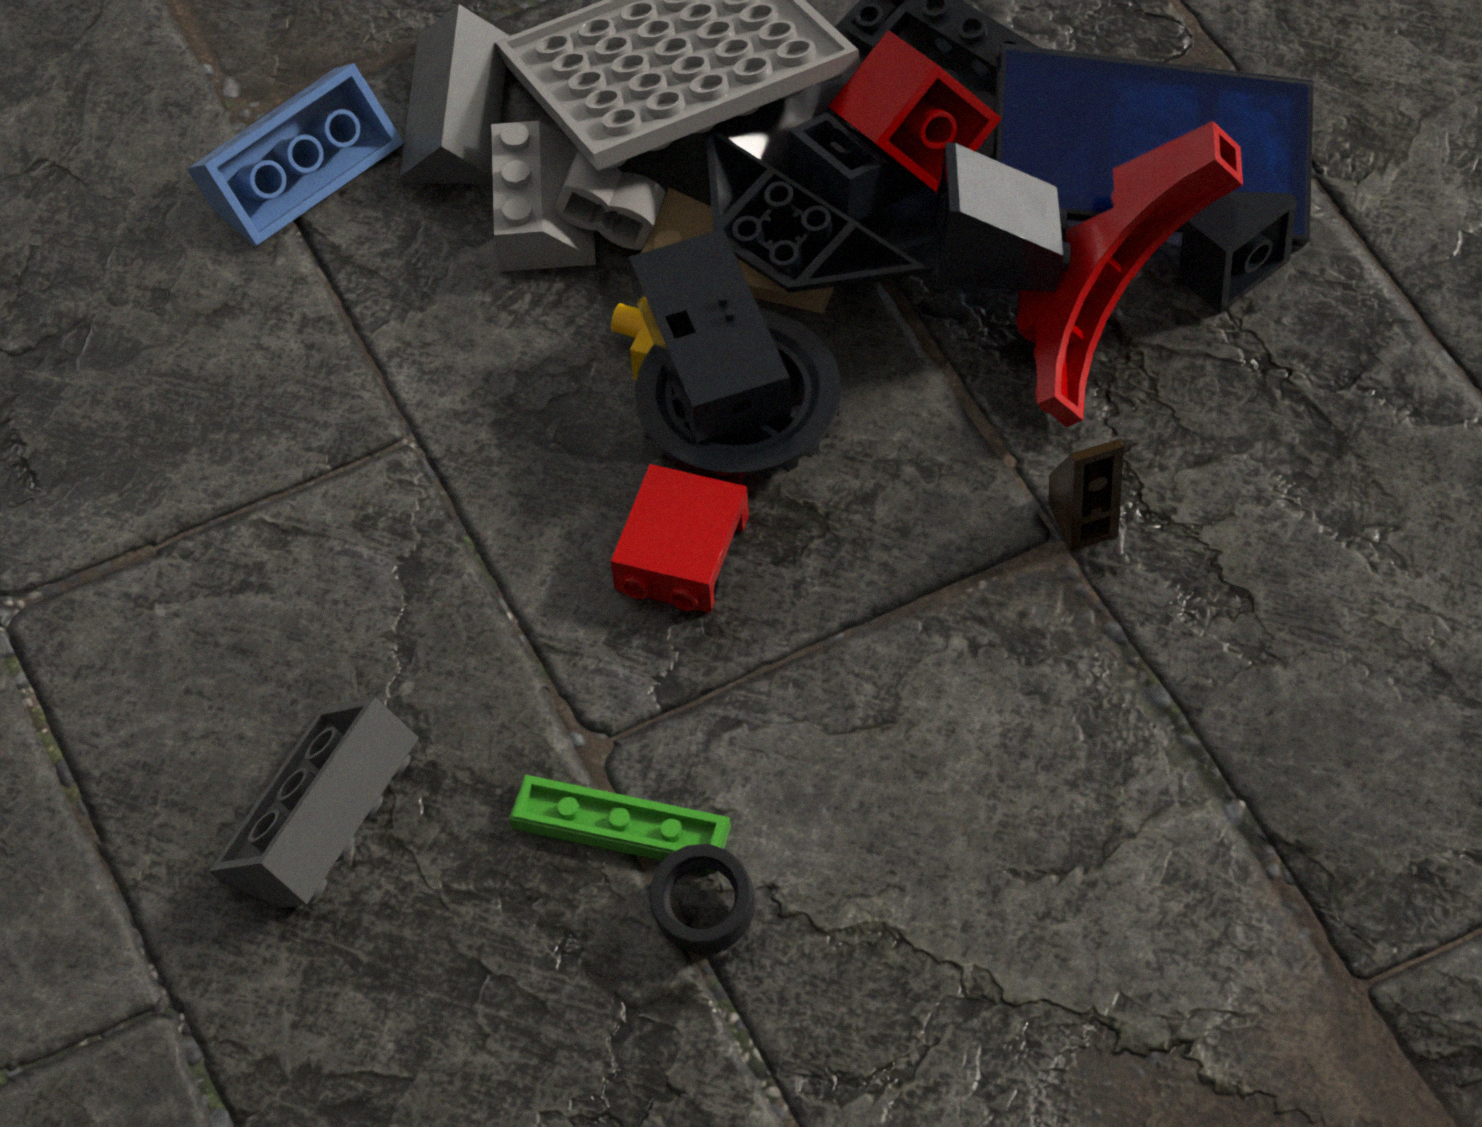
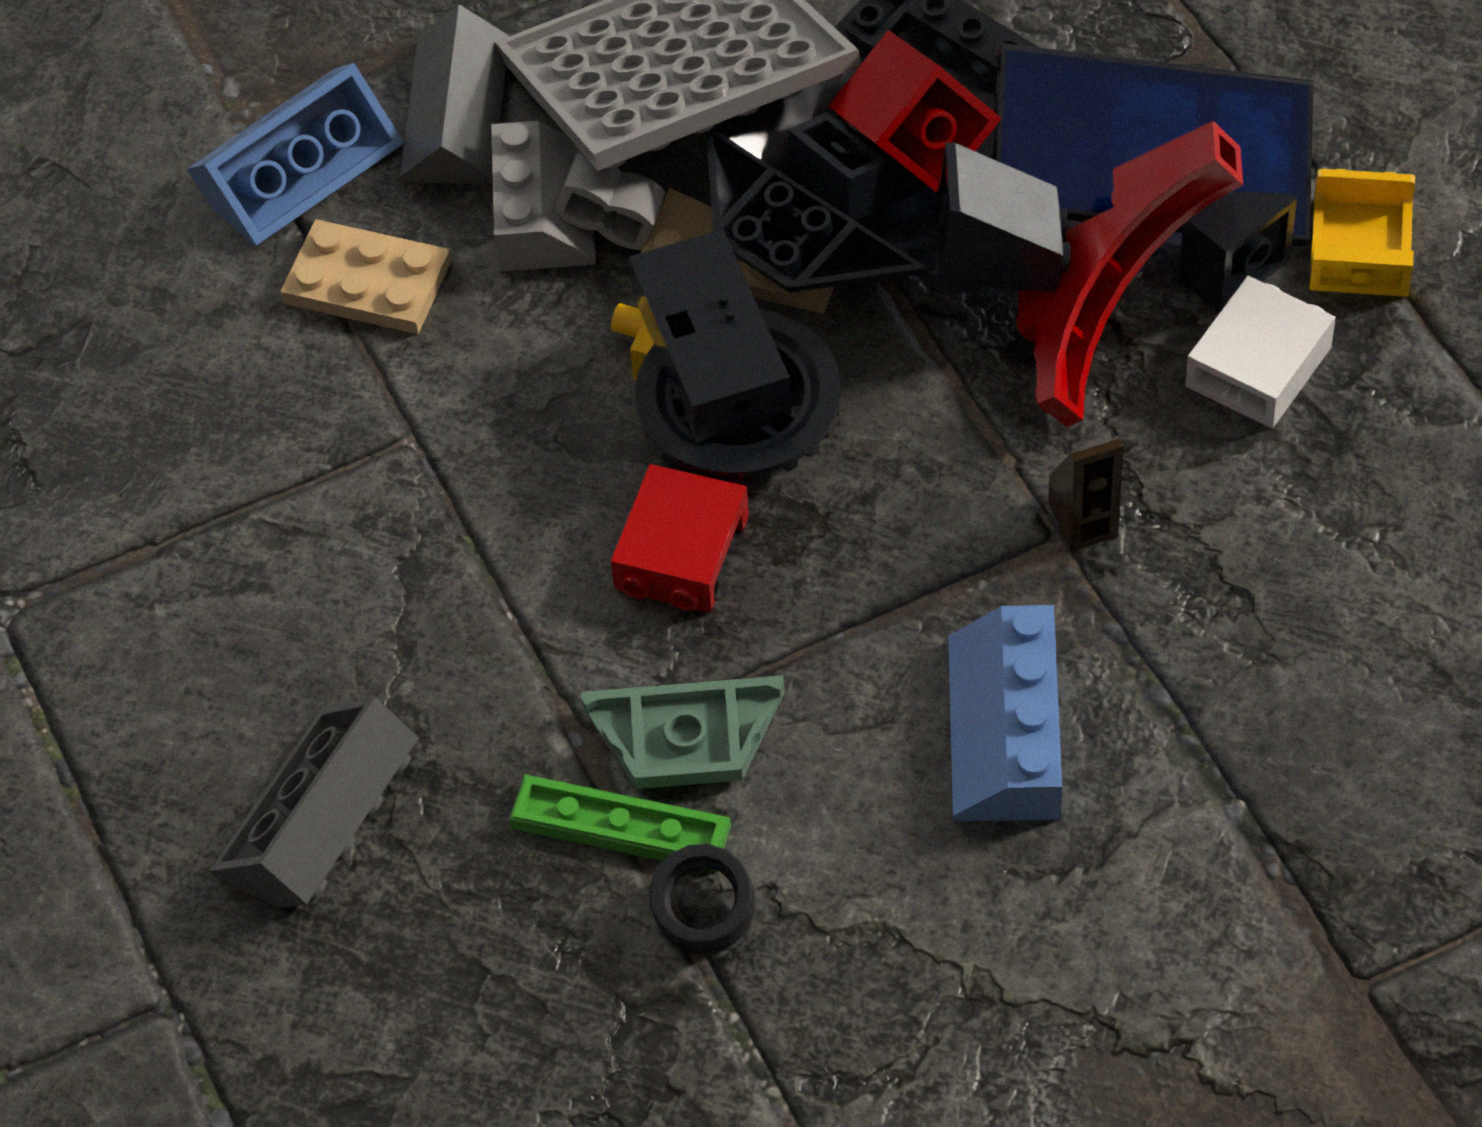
none -> tan plate [280,219,452,334]
none -> sand green wing [581,675,785,789]
none -> medium blue slope [948,605,1062,822]
none -> white brick [1185,276,1336,429]
none -> yellow panel [1309,169,1415,297]

